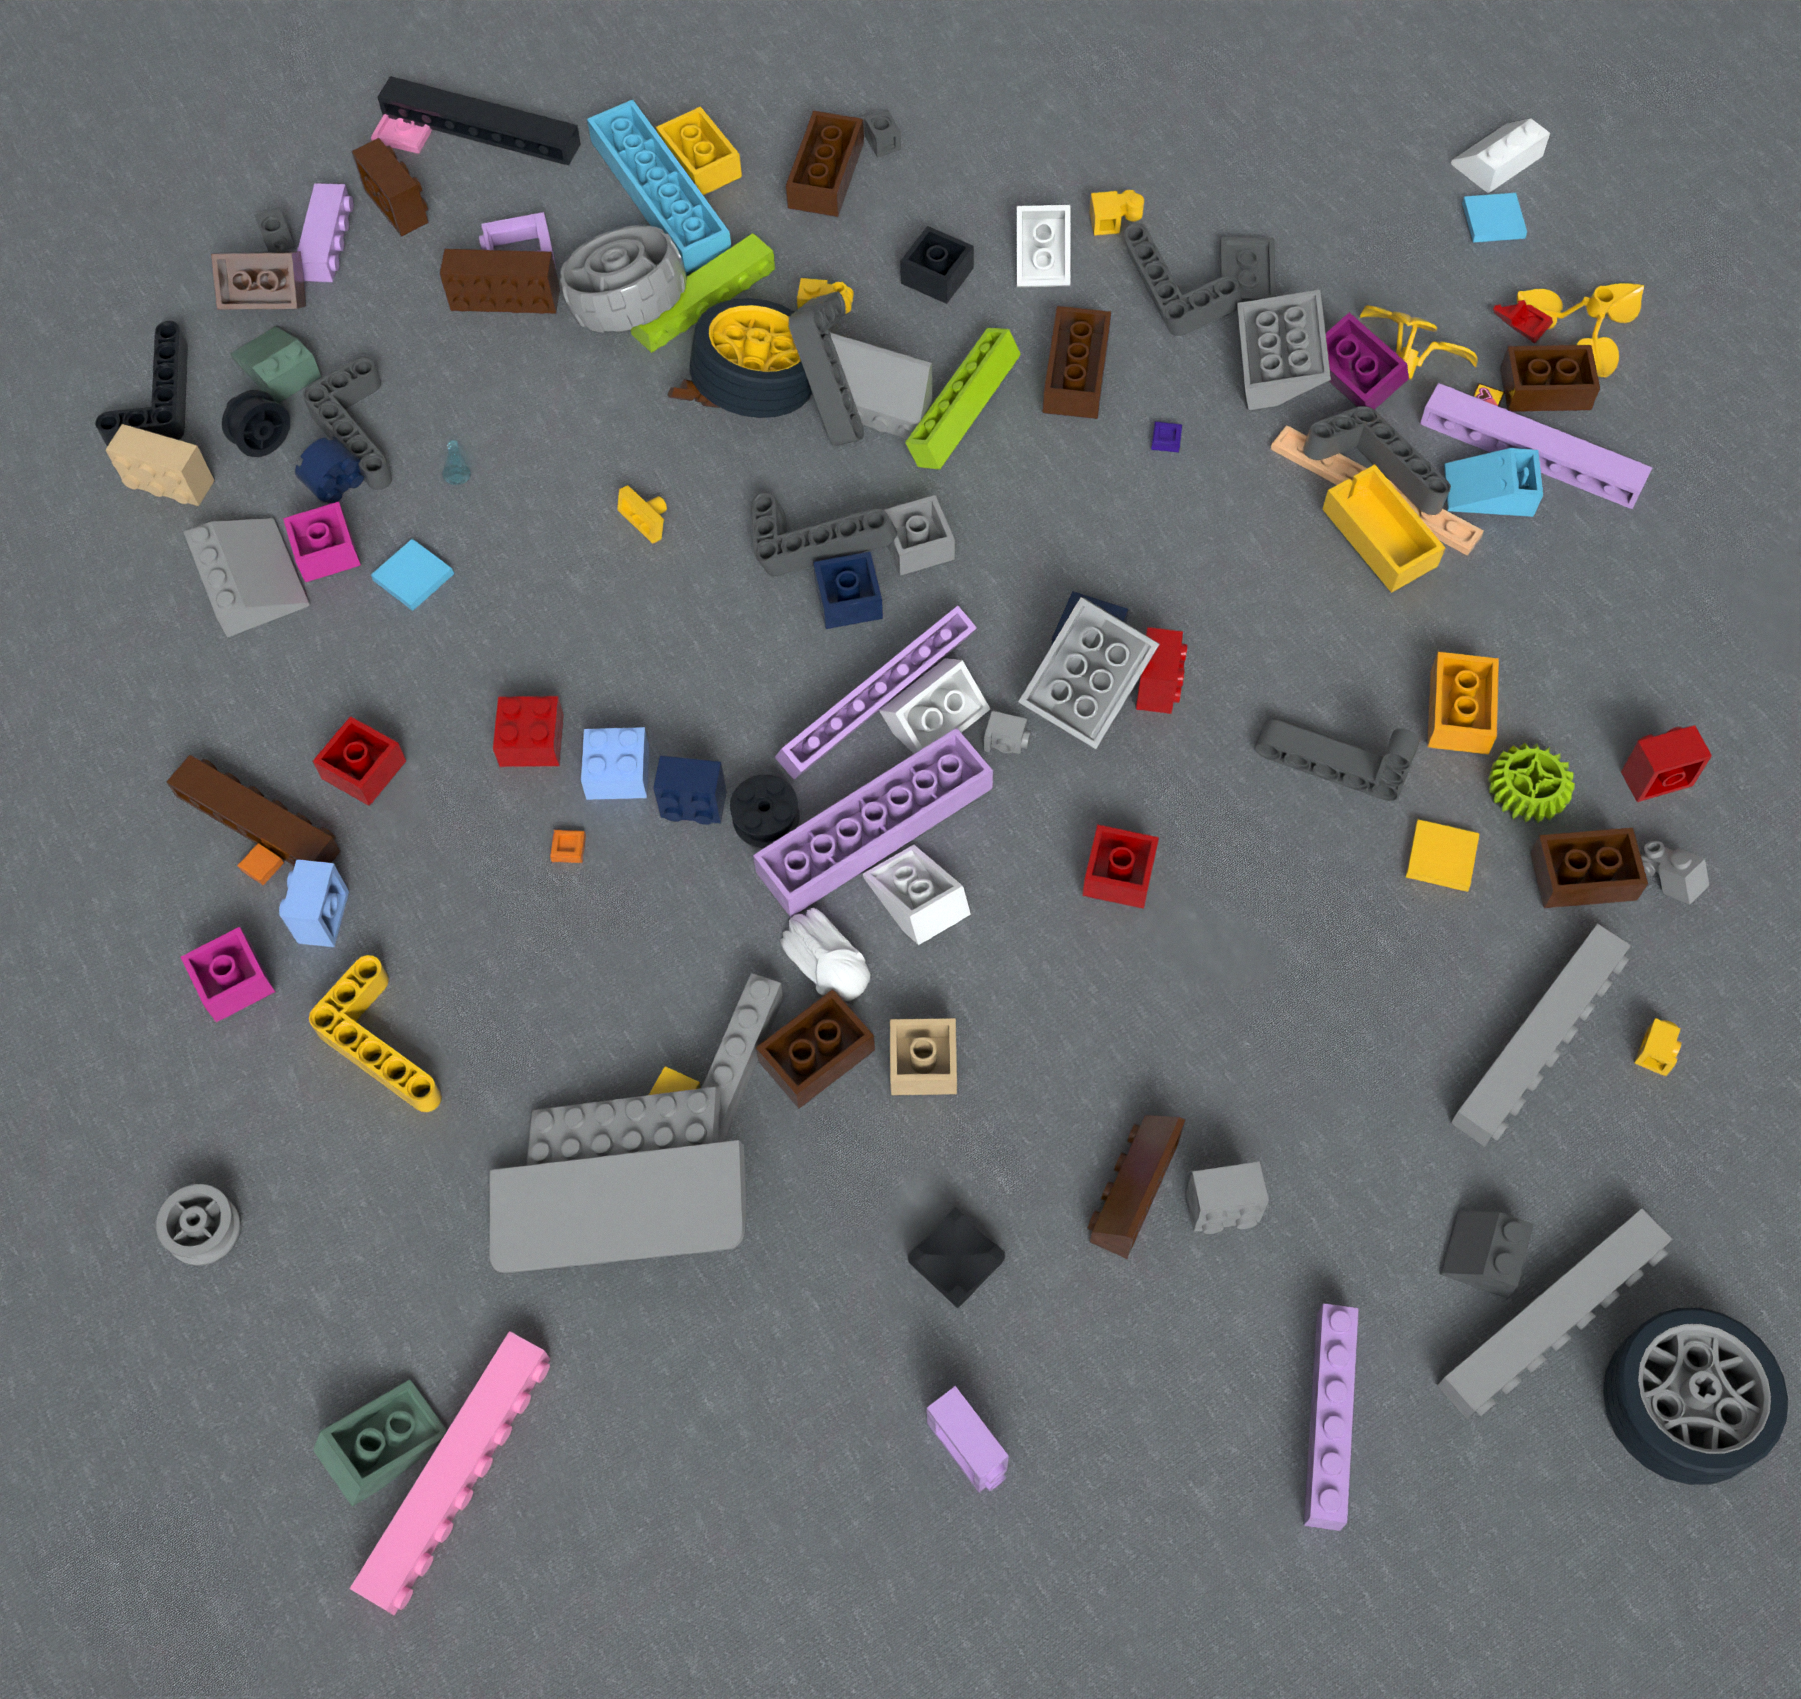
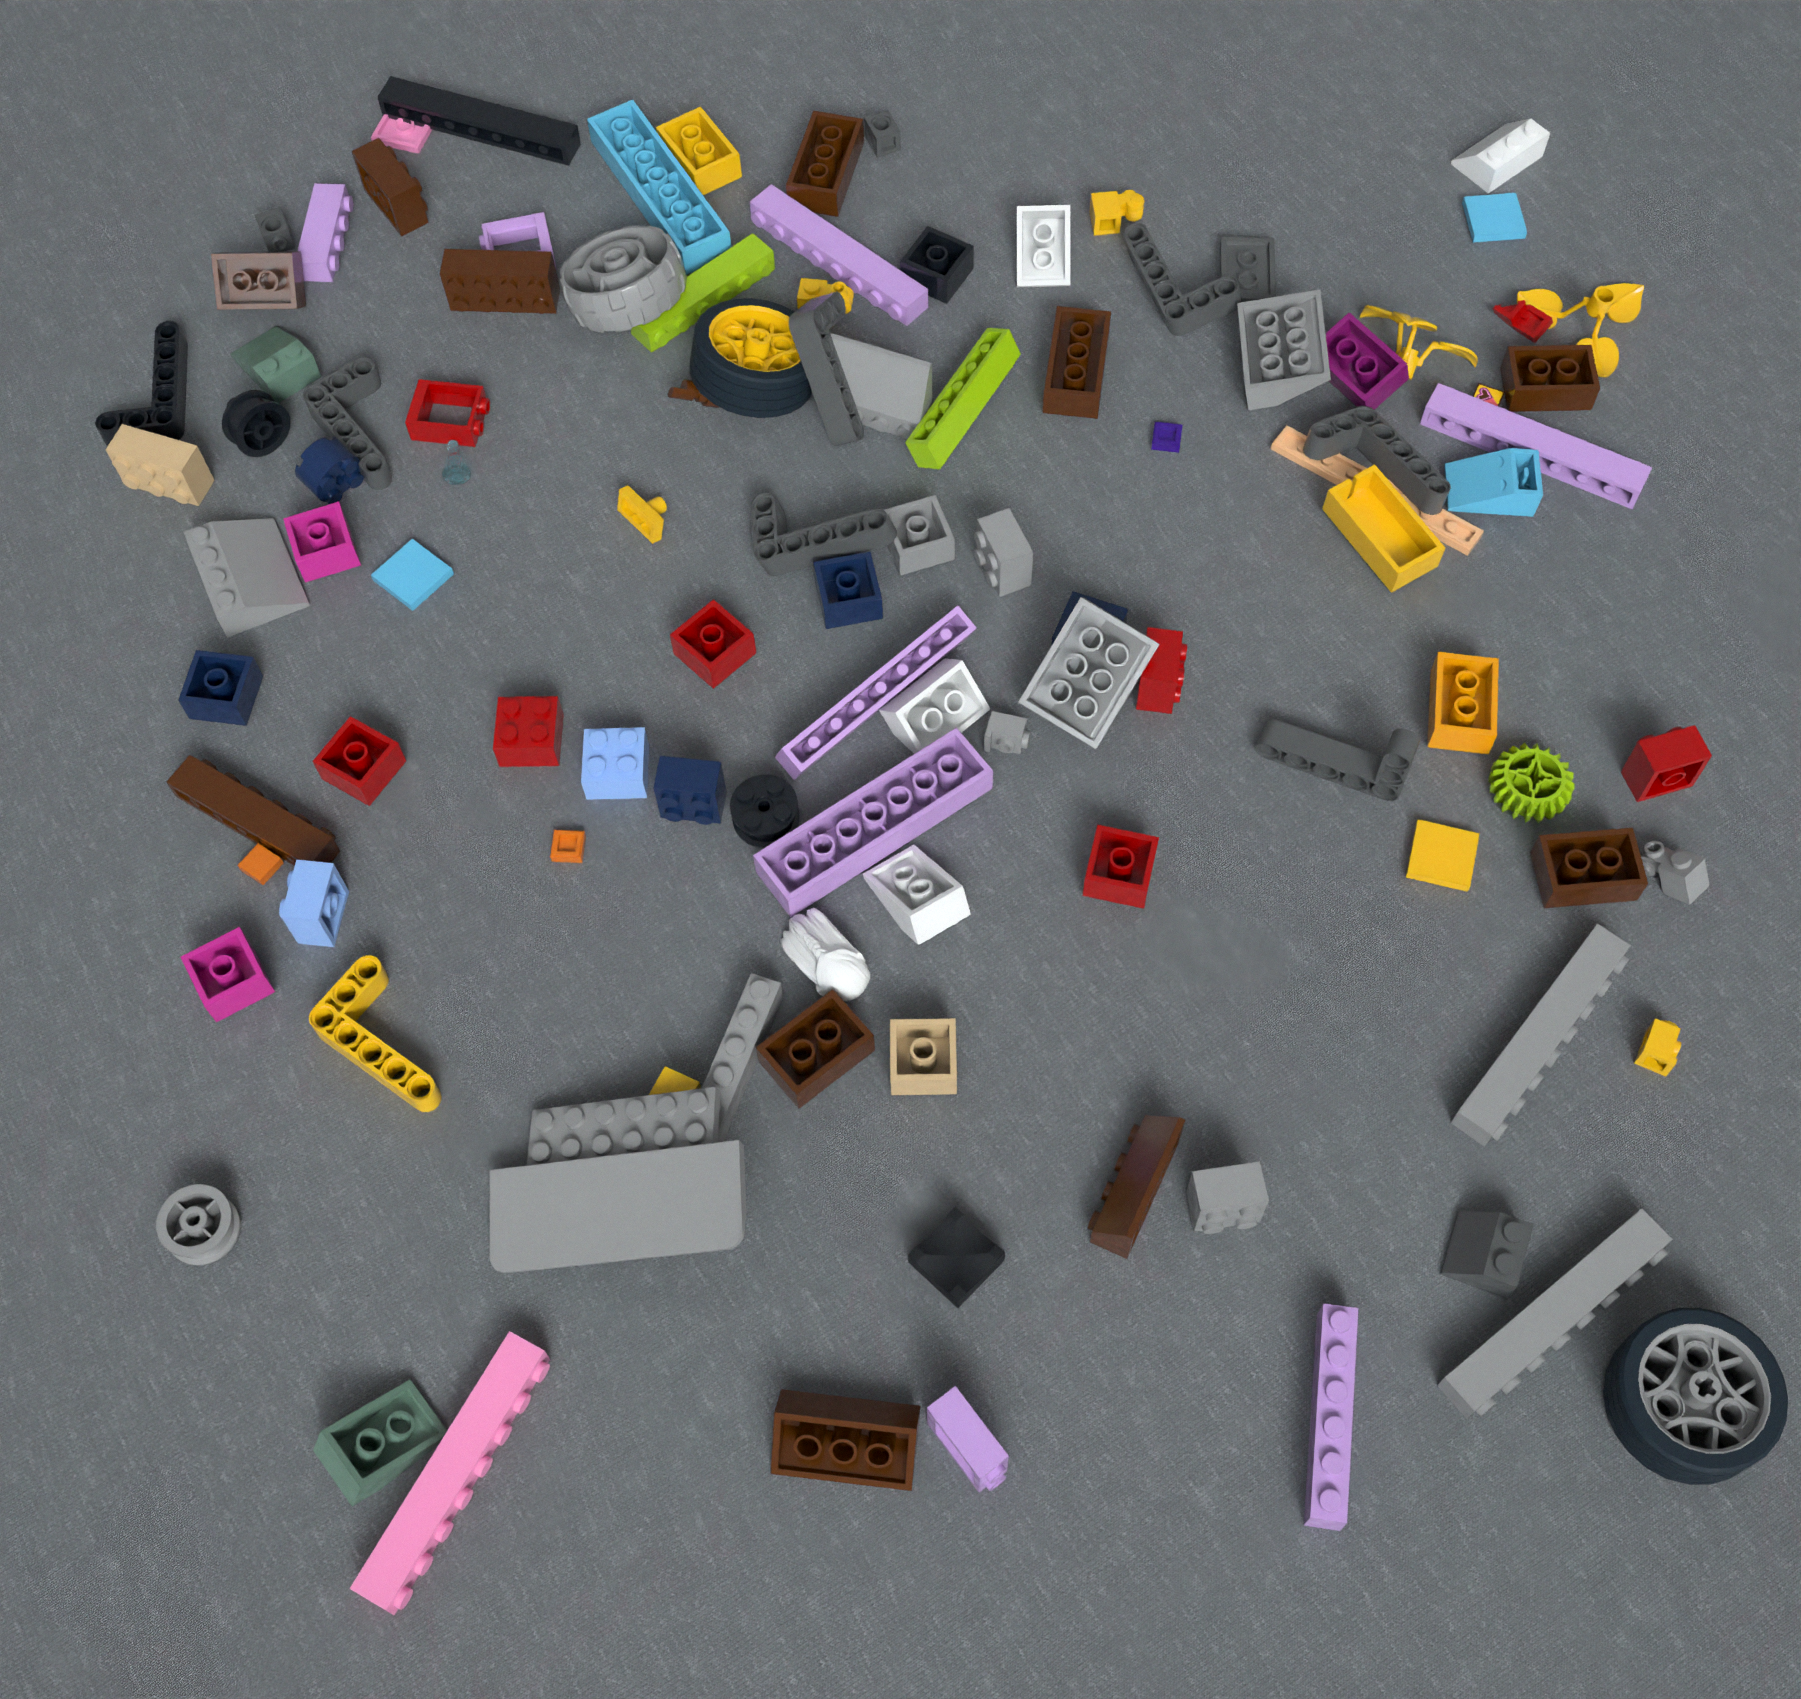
none -> dark blue brick [178,650,263,726]
none -> red window [405,379,490,447]
none -> red brick [670,599,756,689]
none -> lavender brick [750,184,928,326]
none -> reddish brown slope [771,1389,921,1491]
none -> light grey brick [974,508,1033,597]

